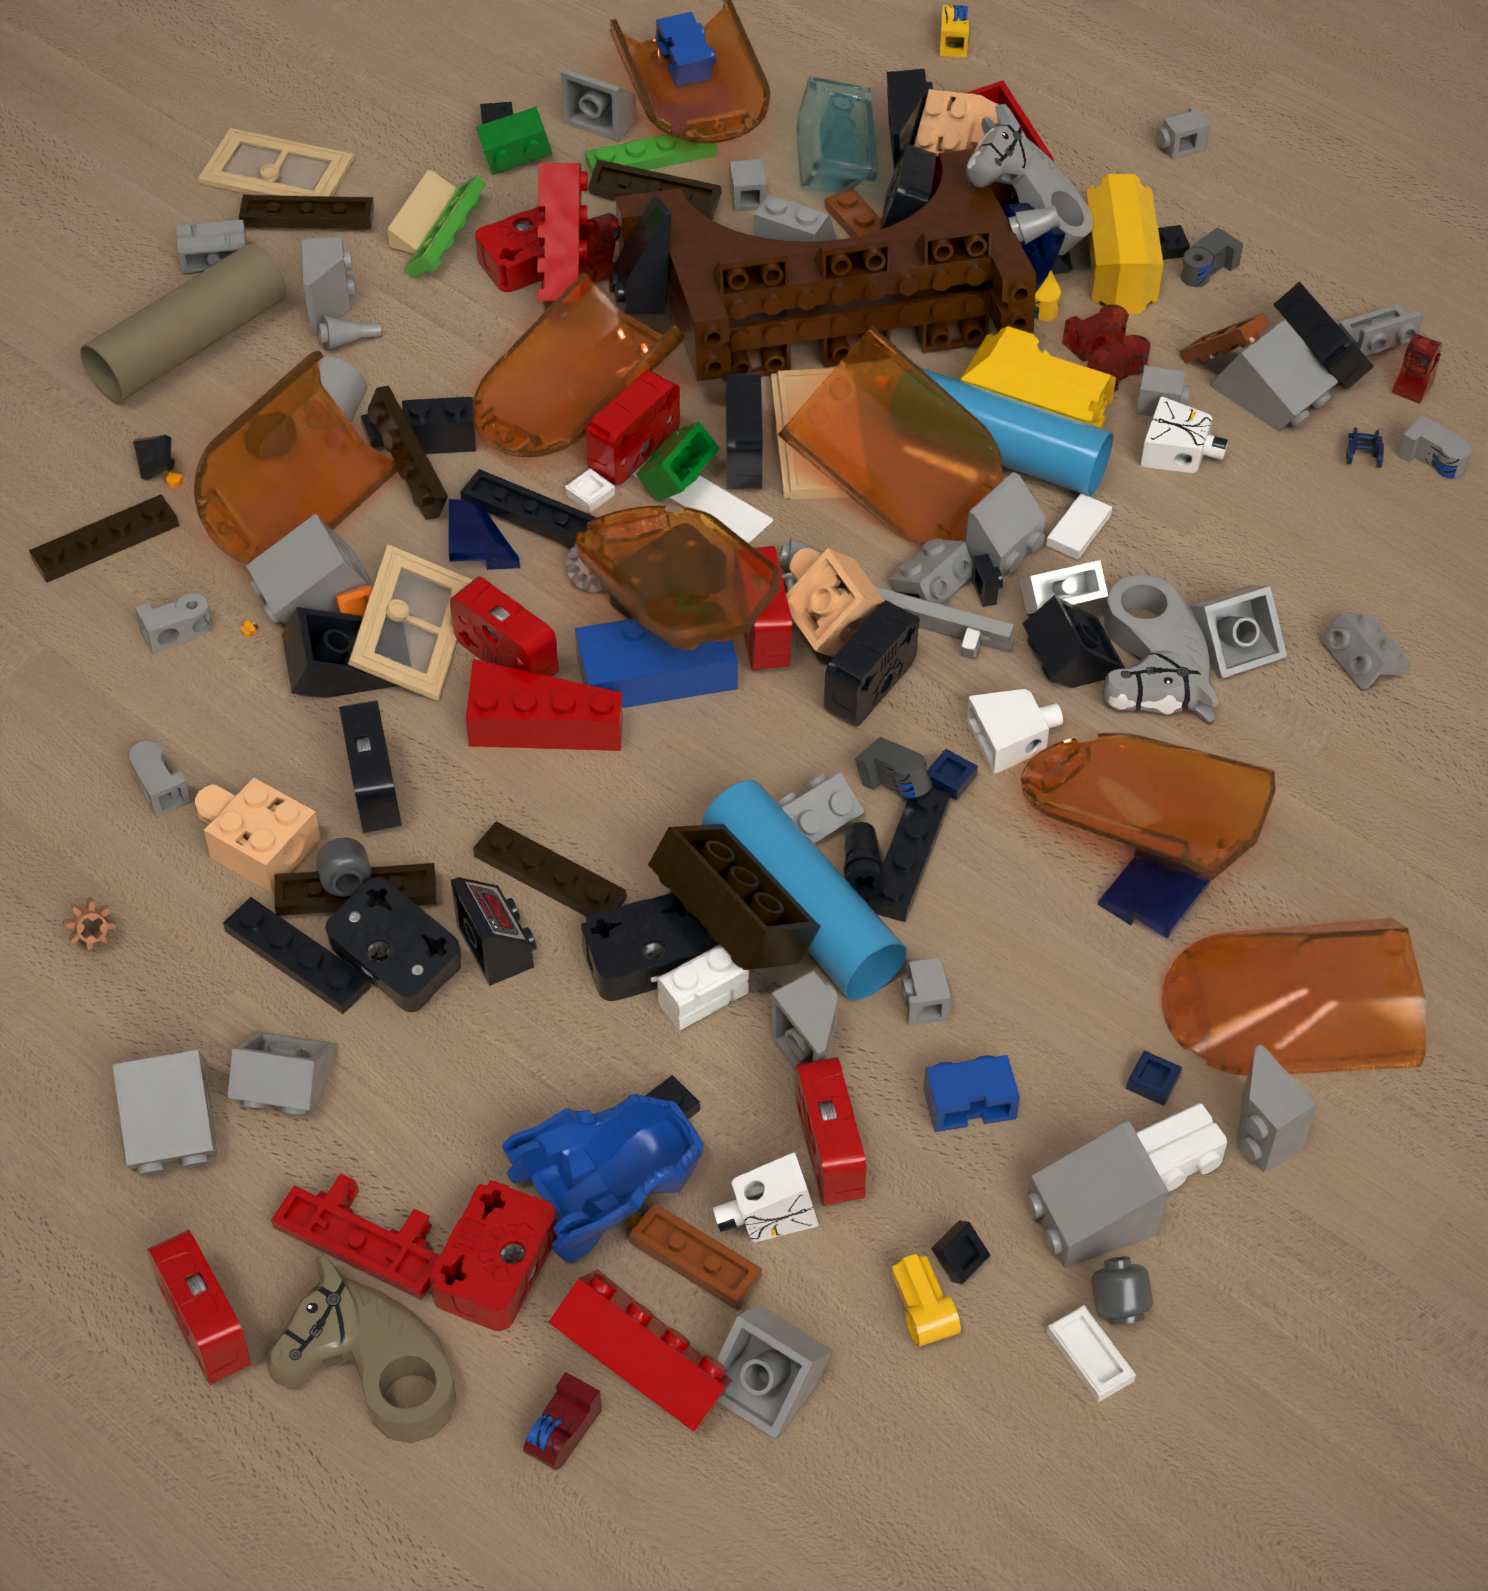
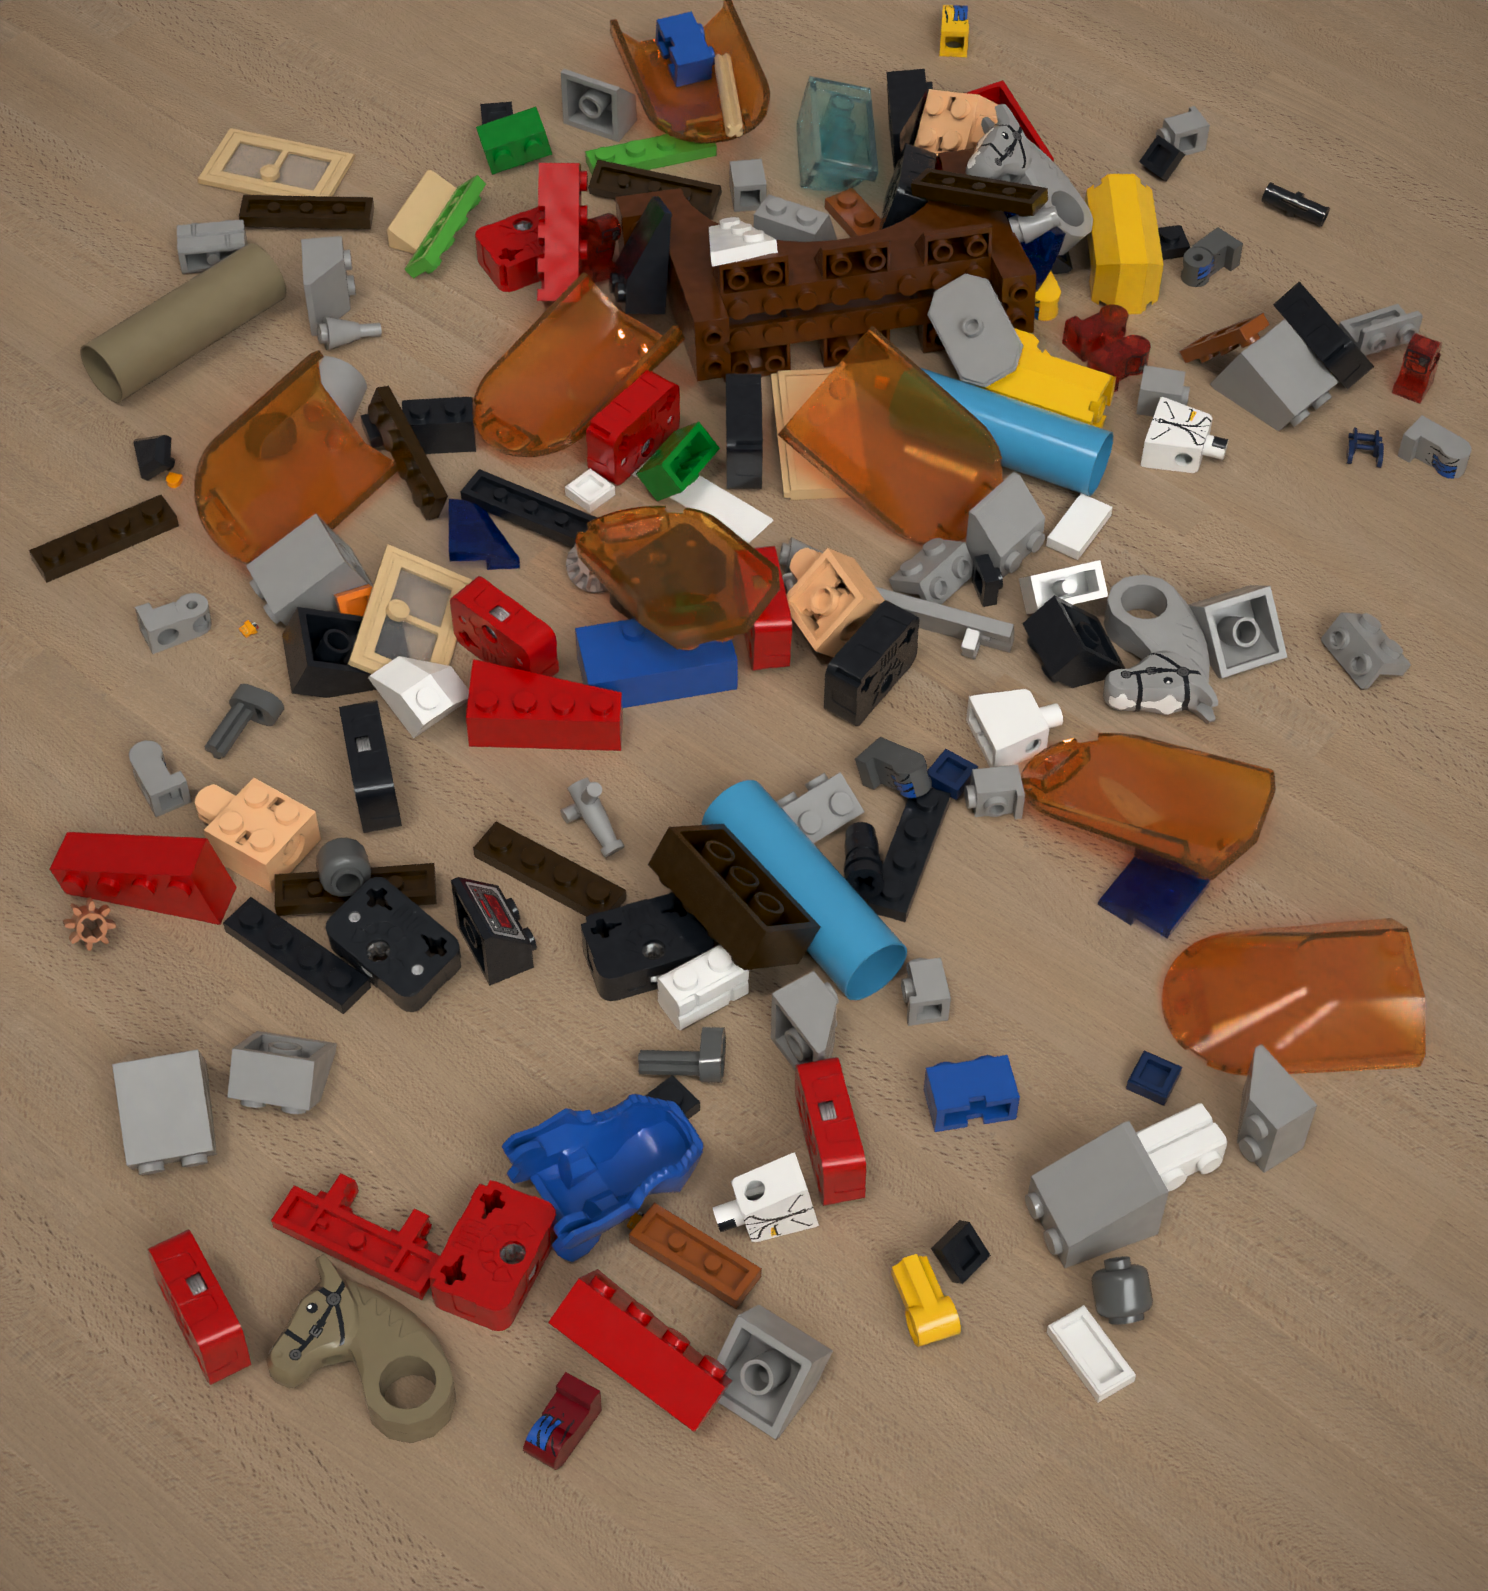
none -> red wedge [49,832,237,925]
none -> dark grey piece [204,684,284,759]
none -> white slope [368,656,469,738]
none -> light grey piece [561,778,624,857]
none -> dark grey piece [638,1027,726,1083]
none -> white wing [709,217,778,266]
none -> tan axle [714,53,743,138]
none -> dark brown plate [911,168,1048,217]
none -> light grey shield [927,274,1023,388]
none -> light grey brick [964,765,1025,820]
none -> black plate [1139,135,1186,182]
none -> black pin [1262,182,1330,227]

